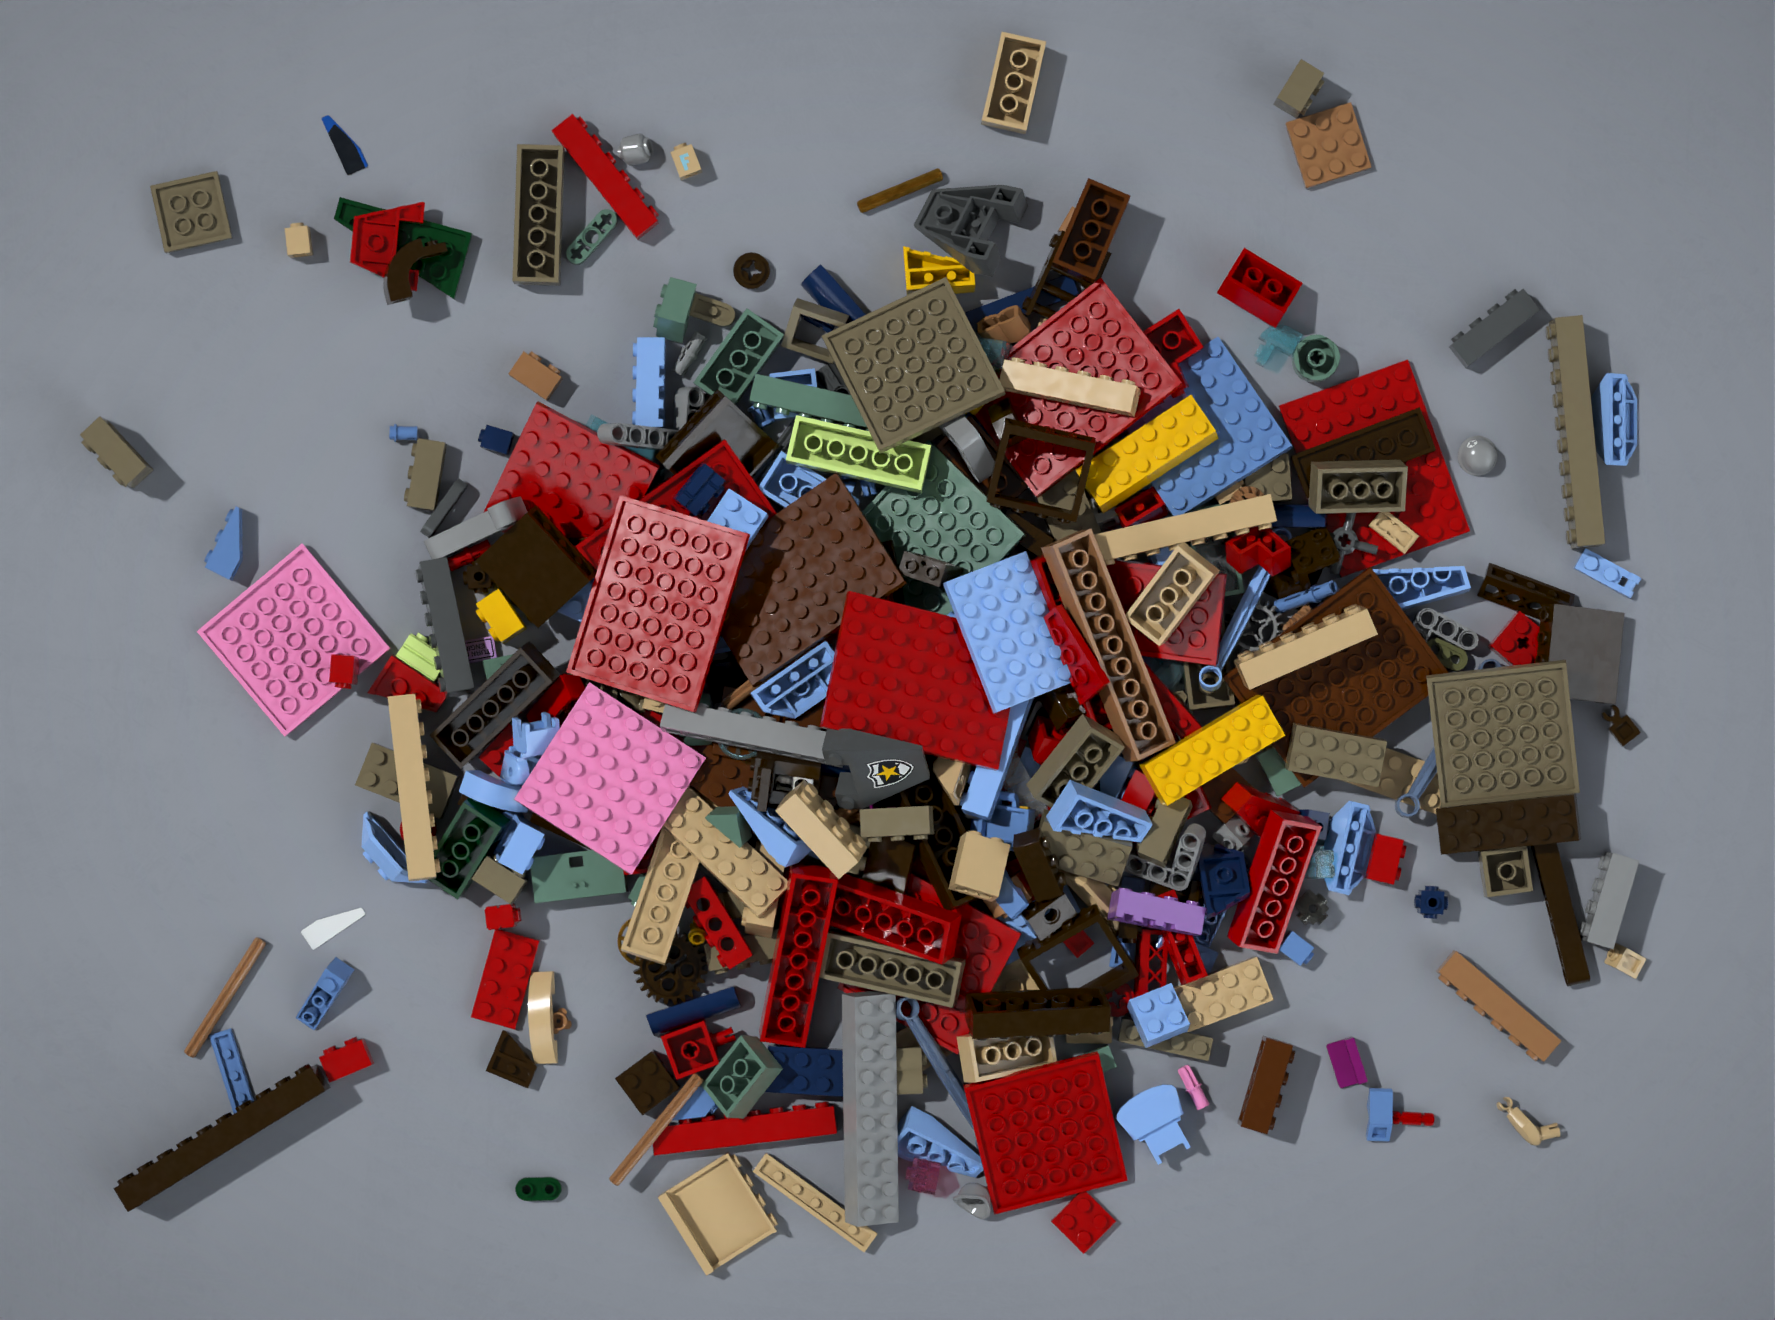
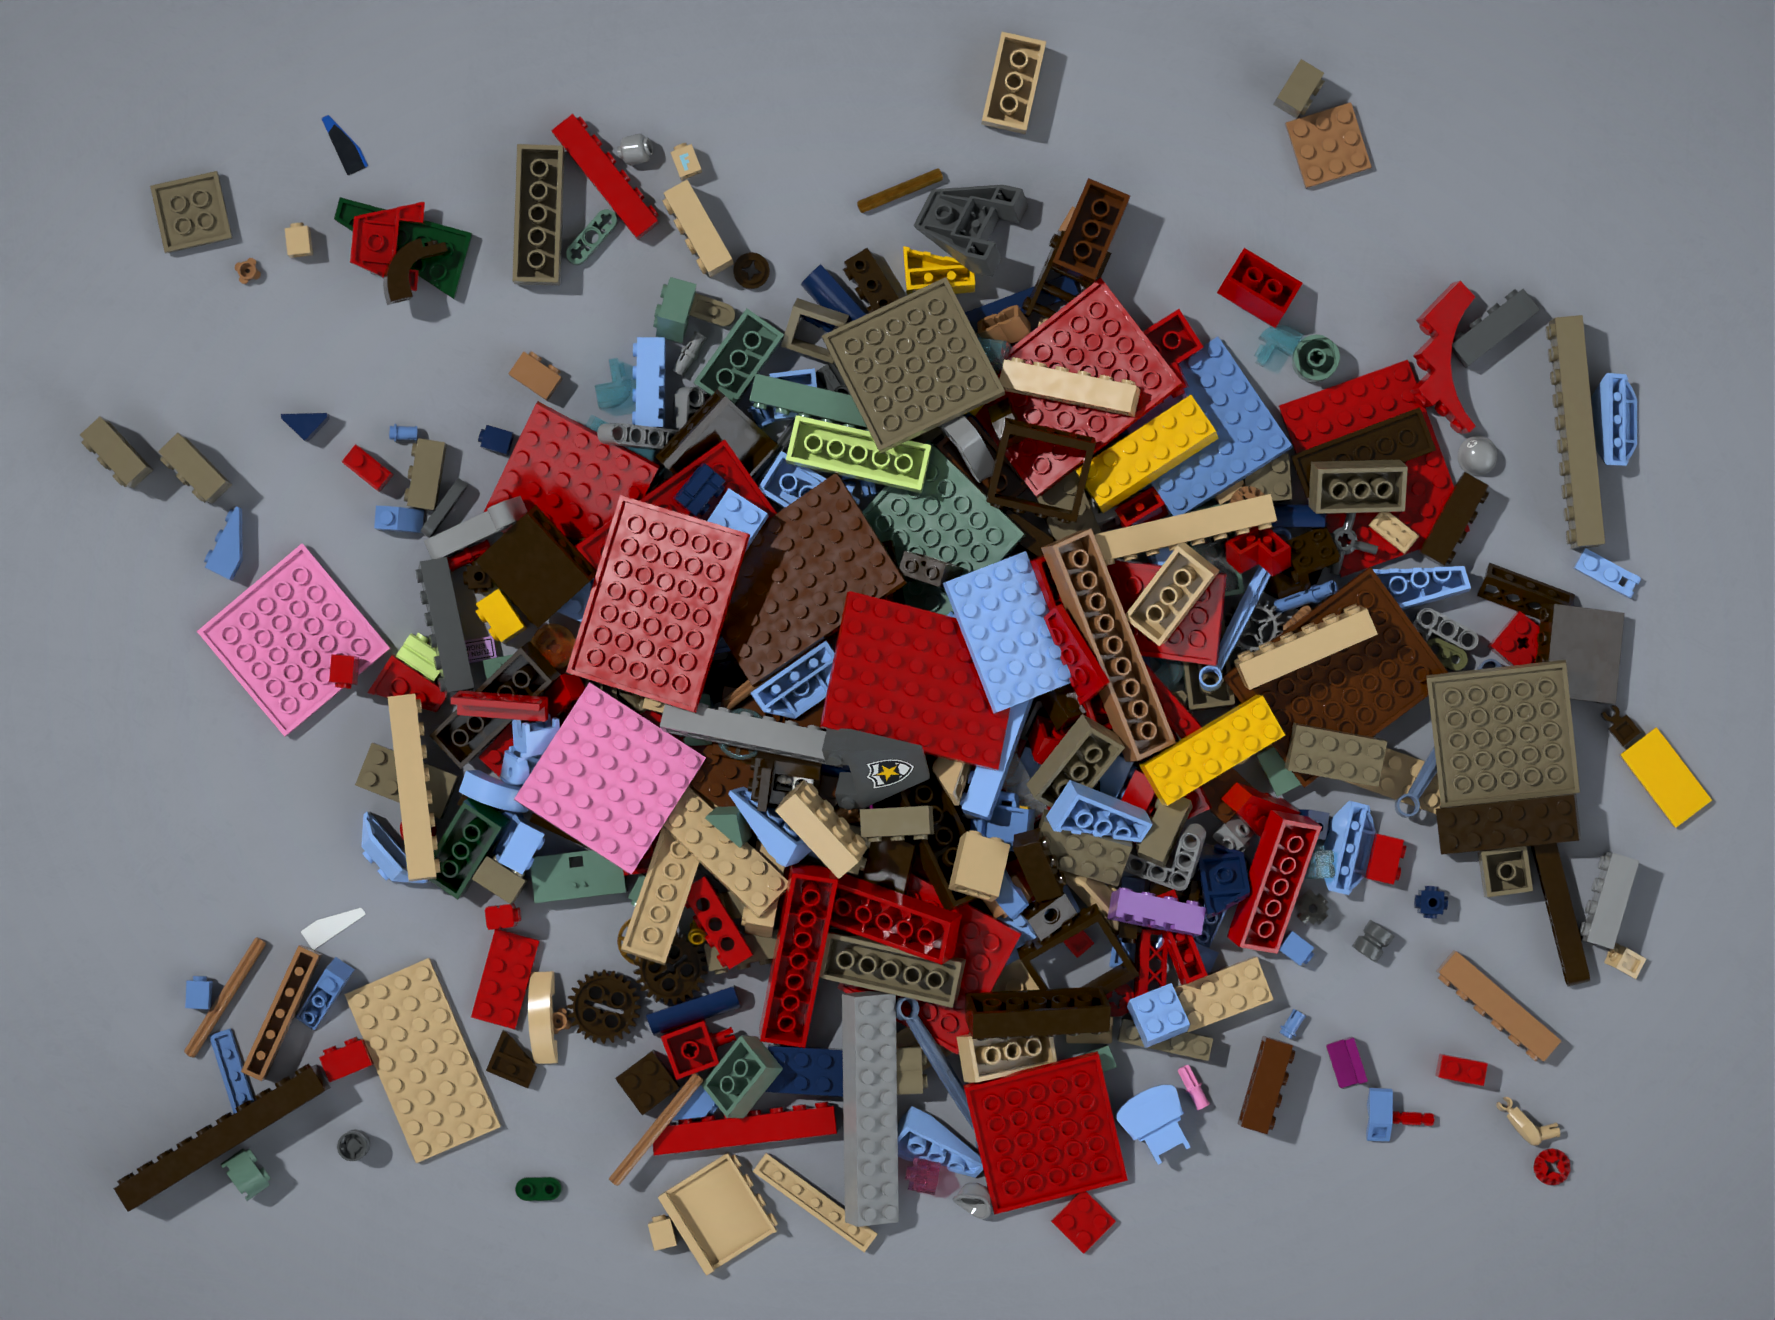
none -> dark tan brick [158,433,232,504]
none -> medium blue brick [185,976,213,1009]
none -> sand green brick [220,1148,271,1201]
none -> medium nougat plate [235,258,261,284]
none -> medium nougat brick [241,945,323,1081]
none -> dark blue slope [281,413,330,442]
none -> dark grey wheel [337,1129,370,1161]
none -> red brick [342,444,394,492]
none -> tan plate [344,958,501,1163]
none -> medium blue slope [374,505,424,533]
none -> red fence [451,690,548,722]
none -> clear orange brick [531,624,576,670]
none -> dark brown gear [567,969,642,1044]
none -> clear light blue brick [595,358,632,410]
none -> tan brick [648,1214,678,1251]
none -> tan brick [662,180,734,278]
none -> dark brown brick [843,248,899,313]
none -> medium blue pin [1279,1009,1306,1040]
none -> dark grey wheel [1352,920,1394,963]
none -> red arch [1410,280,1476,434]
none -> dark brown brick [1418,472,1489,567]
none -> red brick [1435,1053,1488,1086]
none -> red gear [1533,1148,1571,1185]
none -> yellow tile [1619,727,1712,828]

